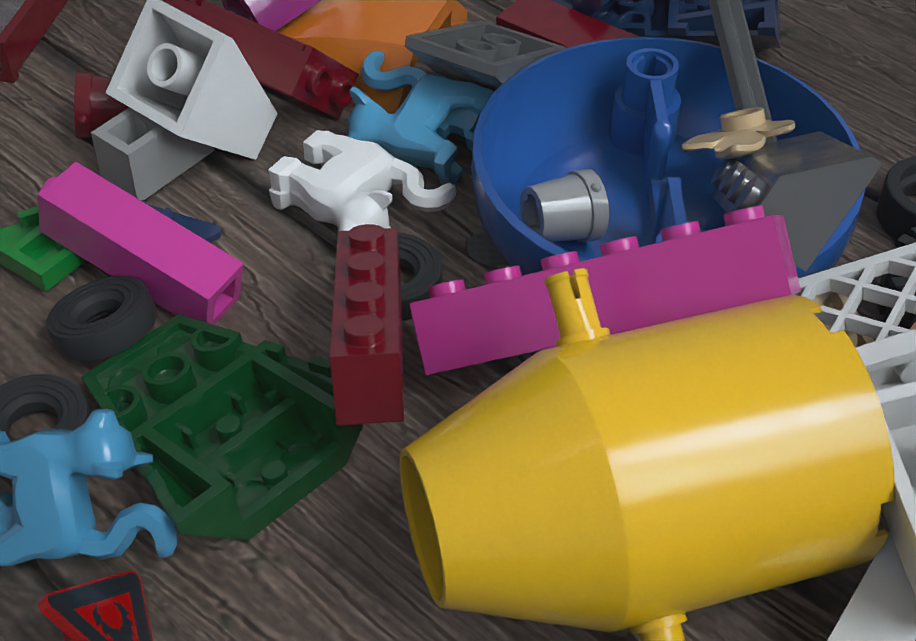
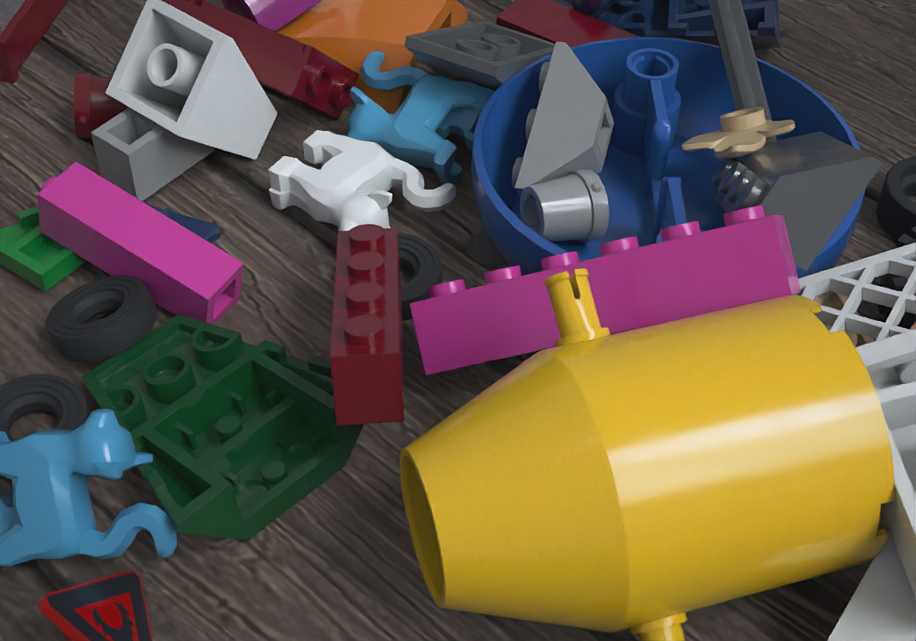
none -> light grey slope [512,42,614,197]

